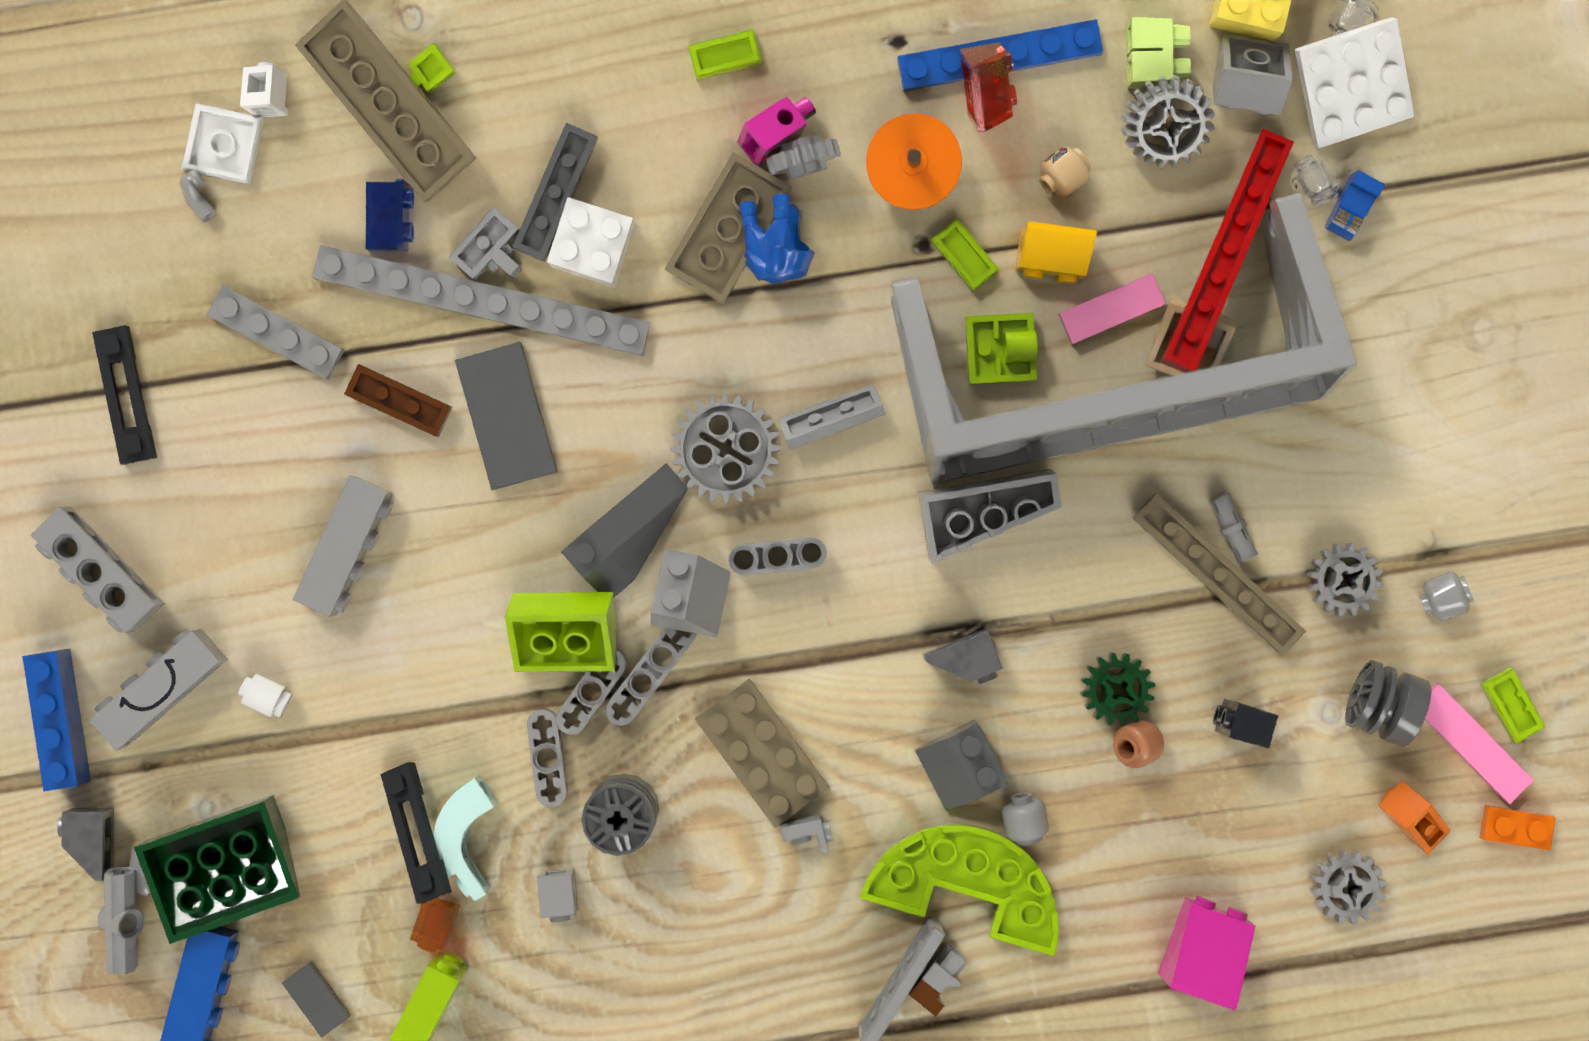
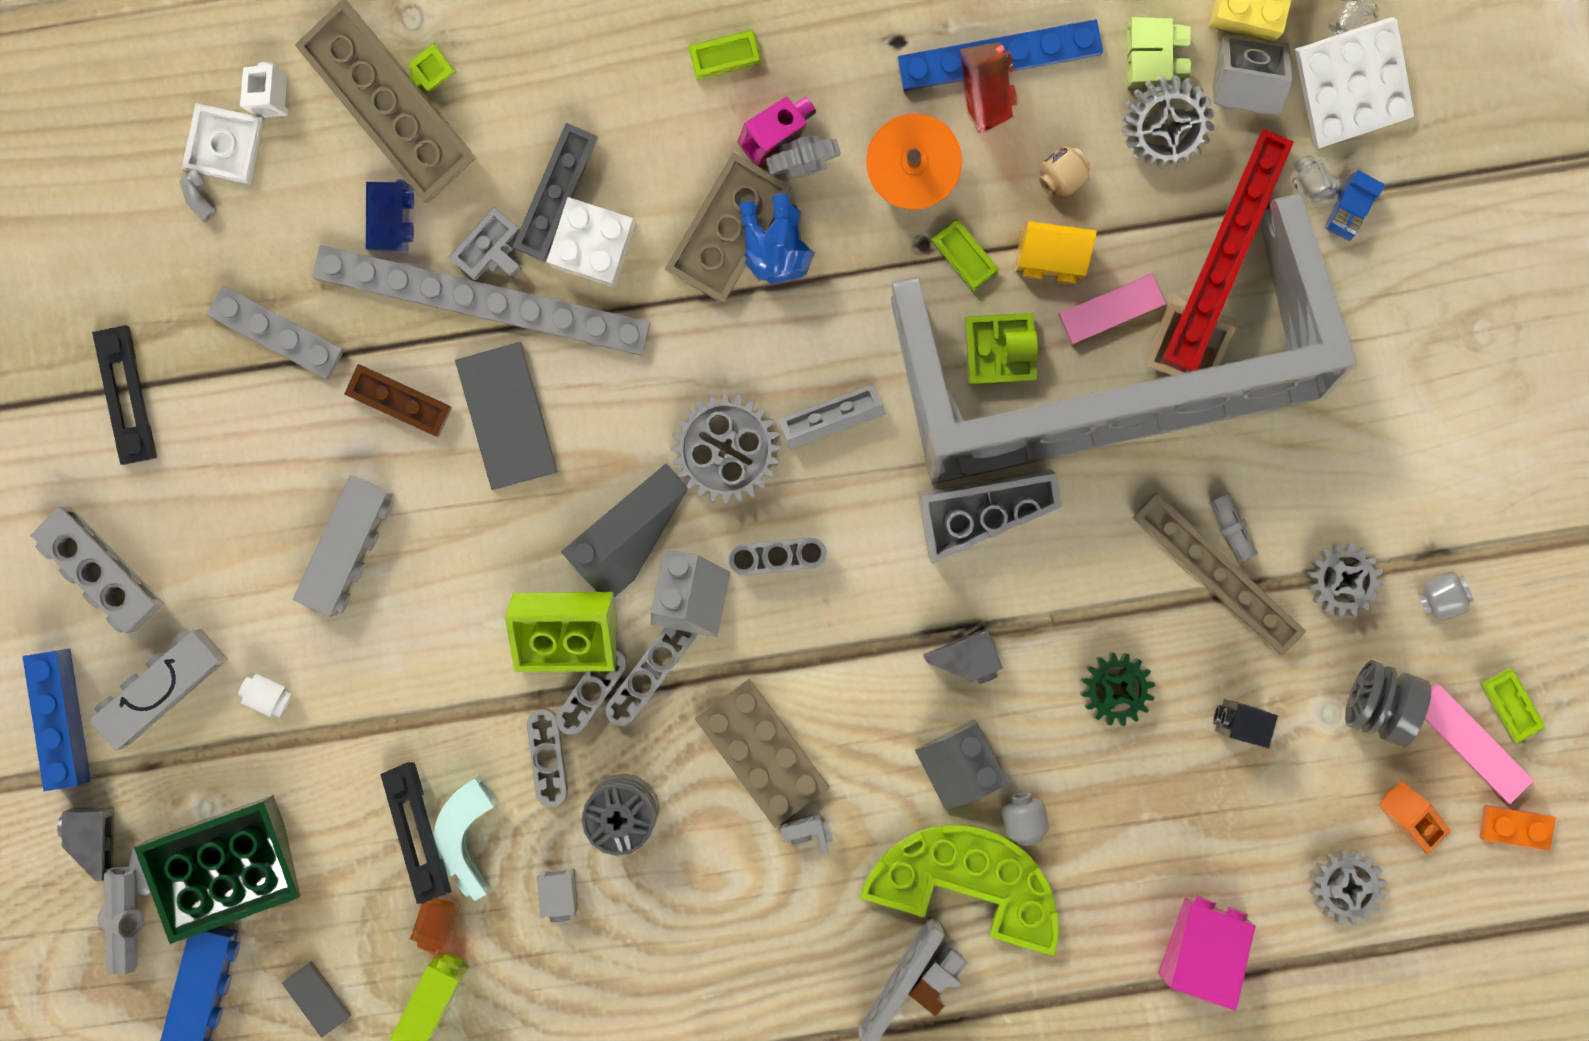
nougat head [1113,720,1164,768] -> none

